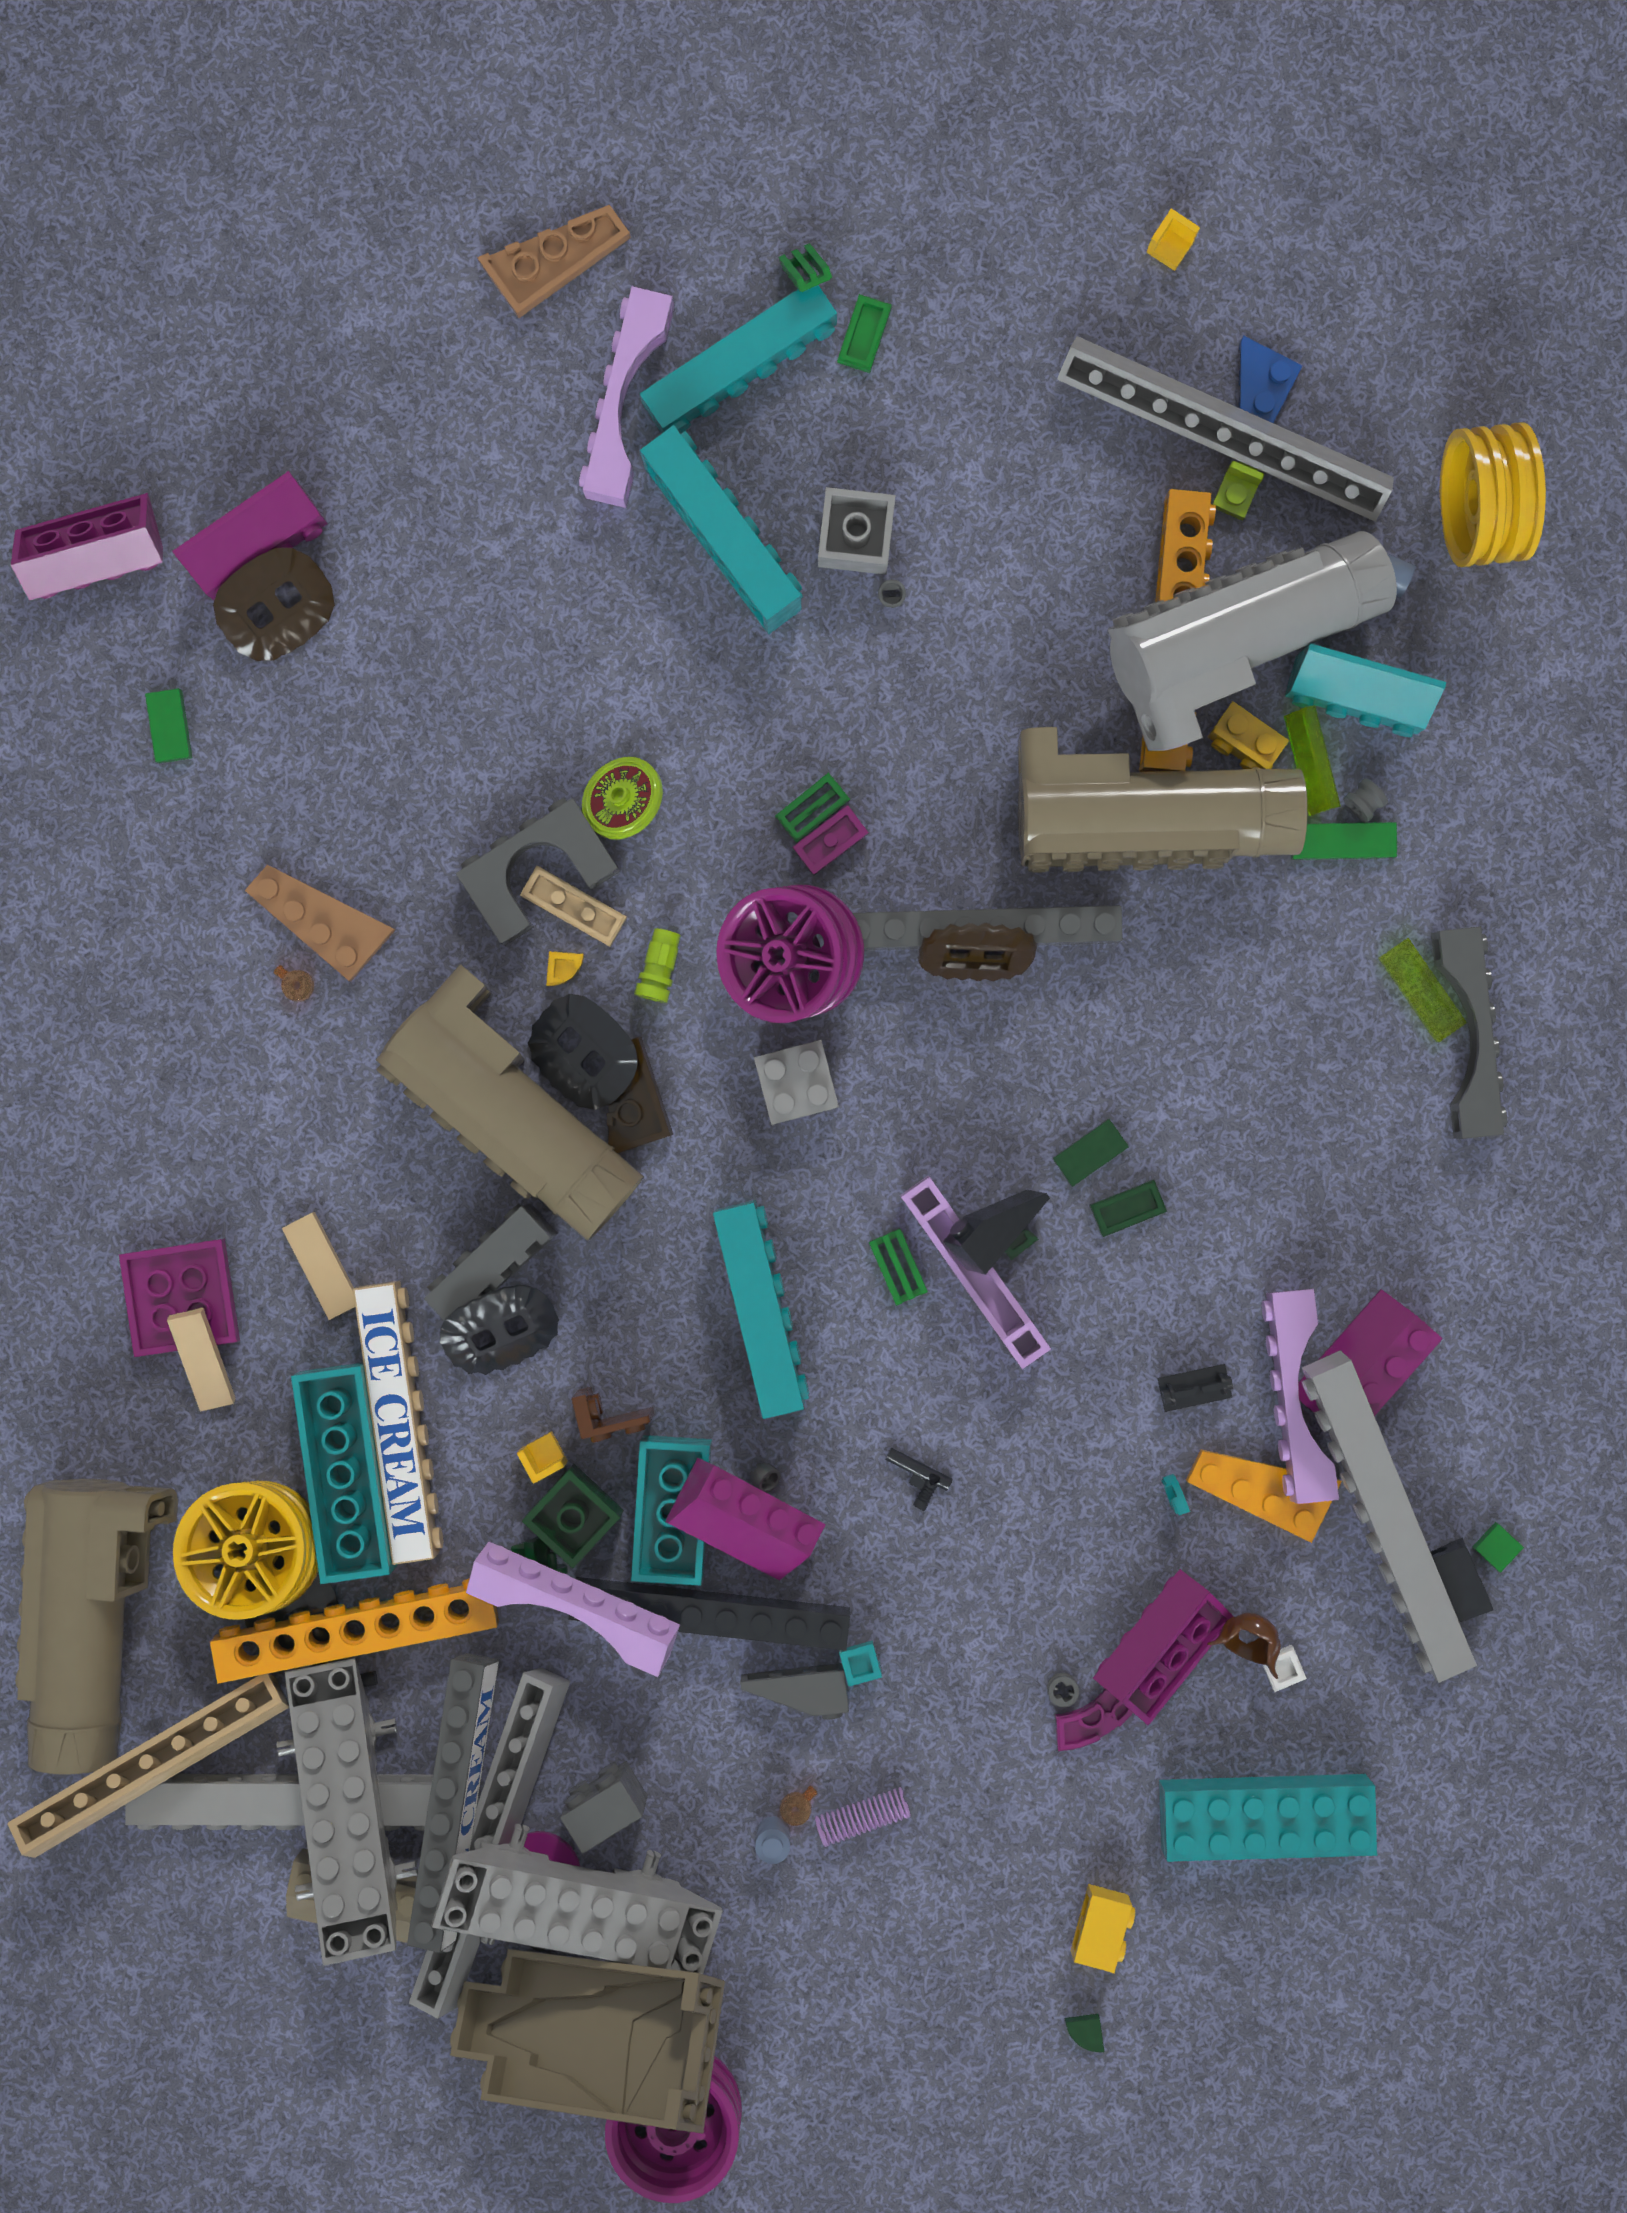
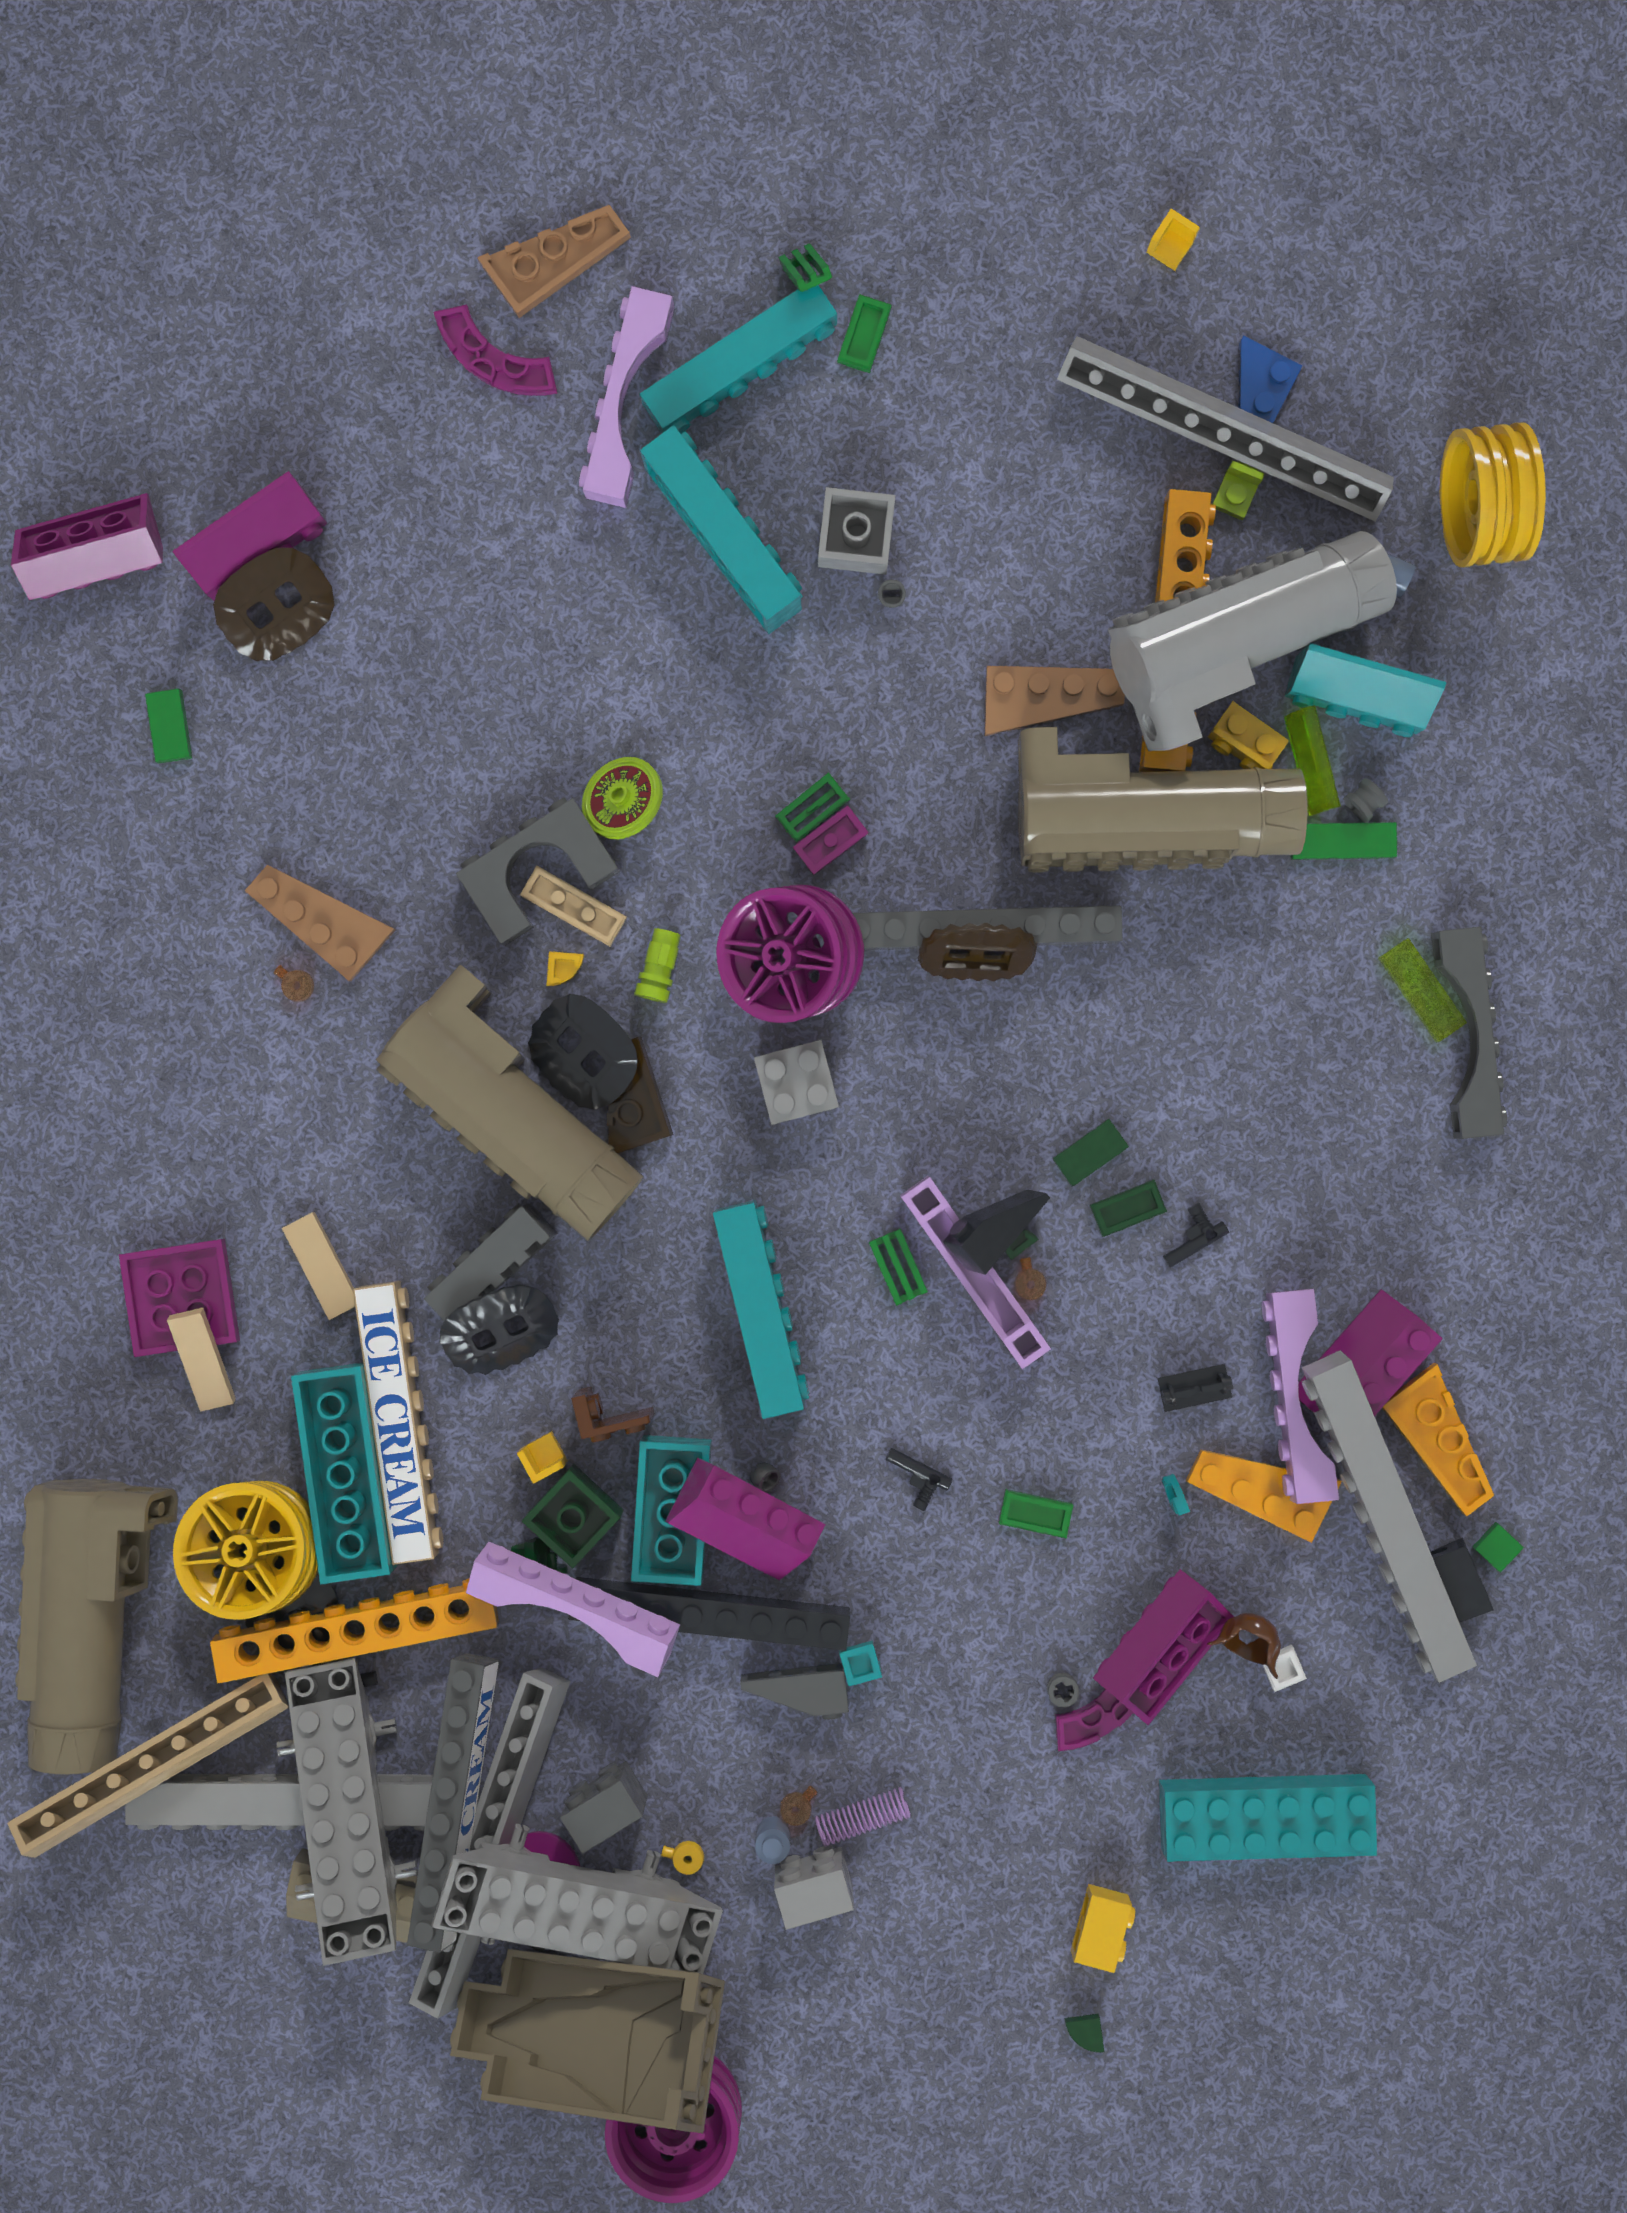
none -> magenta tile [433,304,557,396]
none -> yellow piece [661,1841,705,1875]
none -> light grey brick [774,1845,854,1930]
none -> medium nougat wing [984,666,1125,737]
none -> green tile [998,1489,1074,1539]
none -> clear orange piece [1014,1257,1047,1301]
none -> black hose [1163,1203,1229,1268]
none -> light orange wing [1382,1363,1494,1516]

